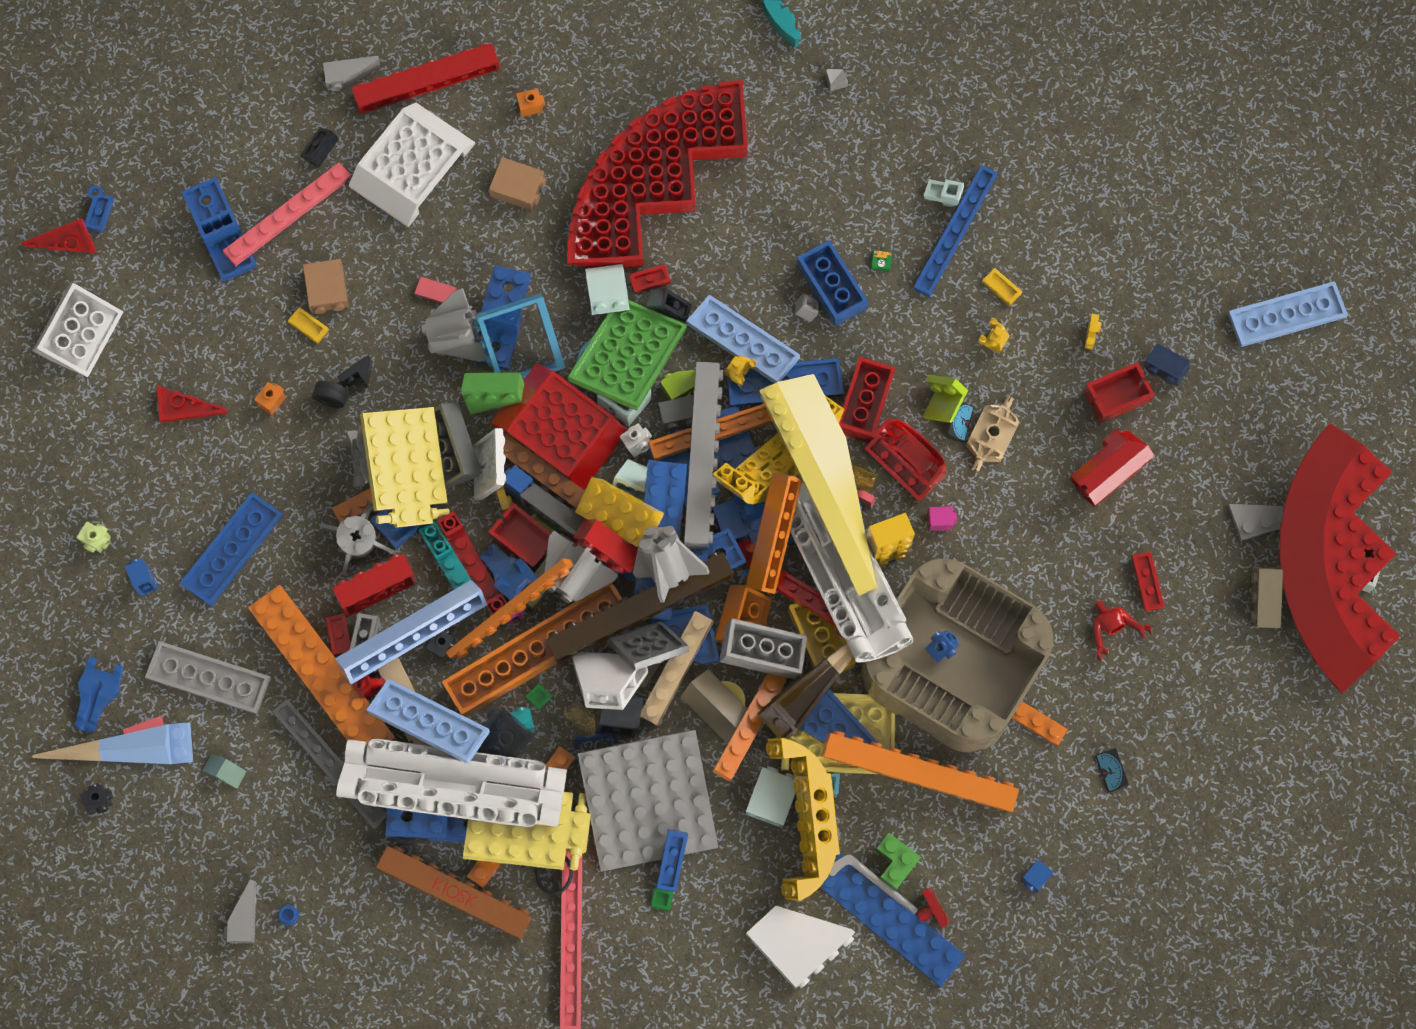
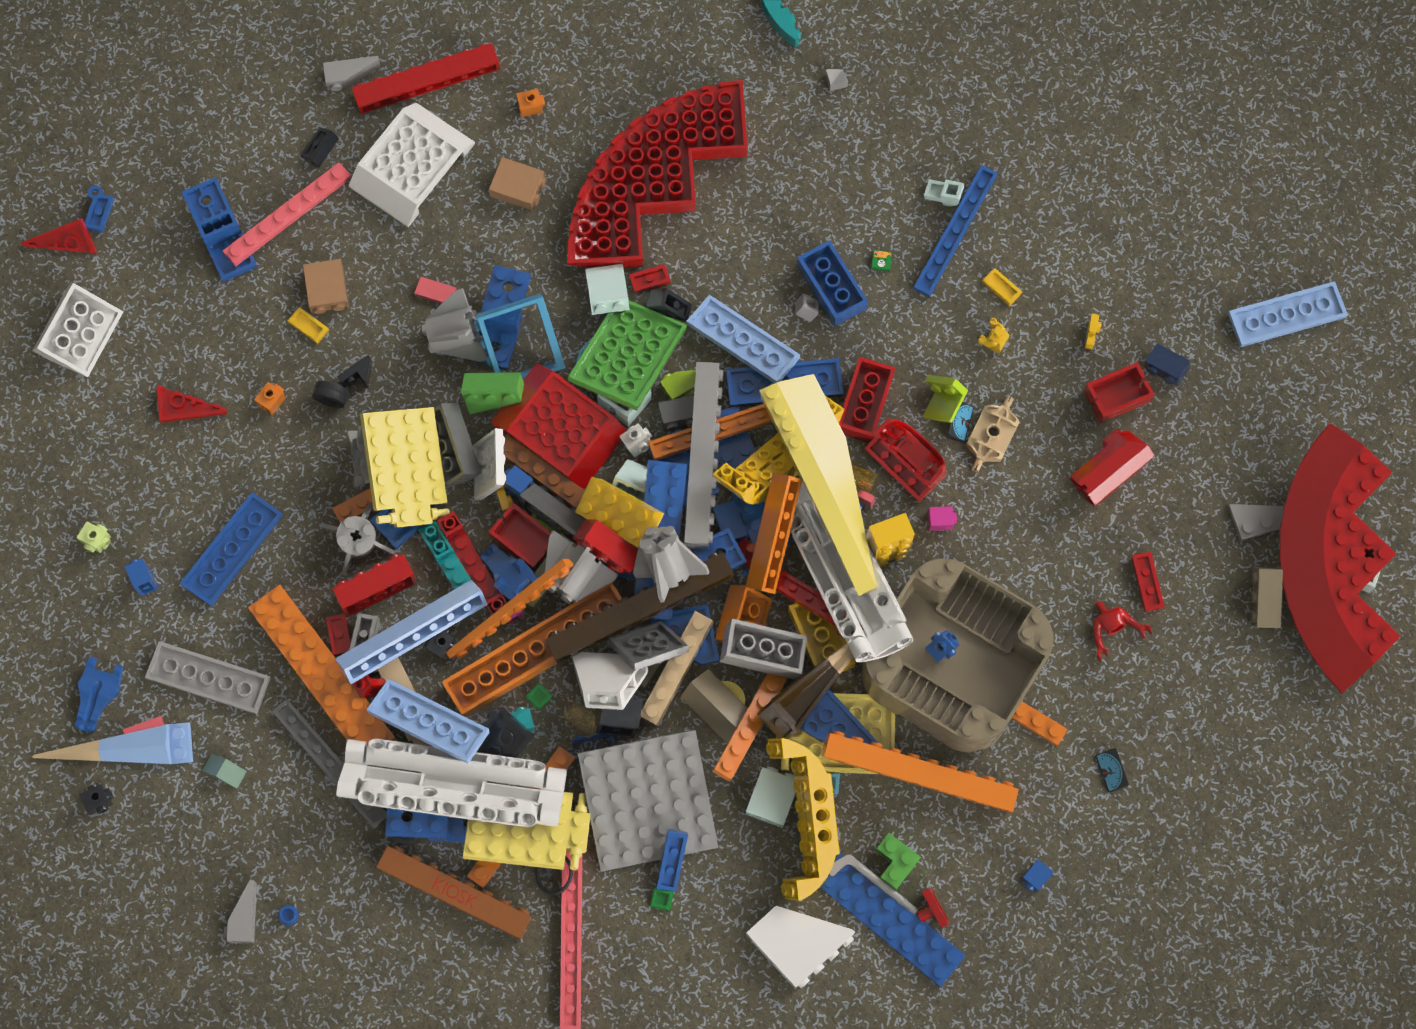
yellow piece [724,356,757,387] -> none

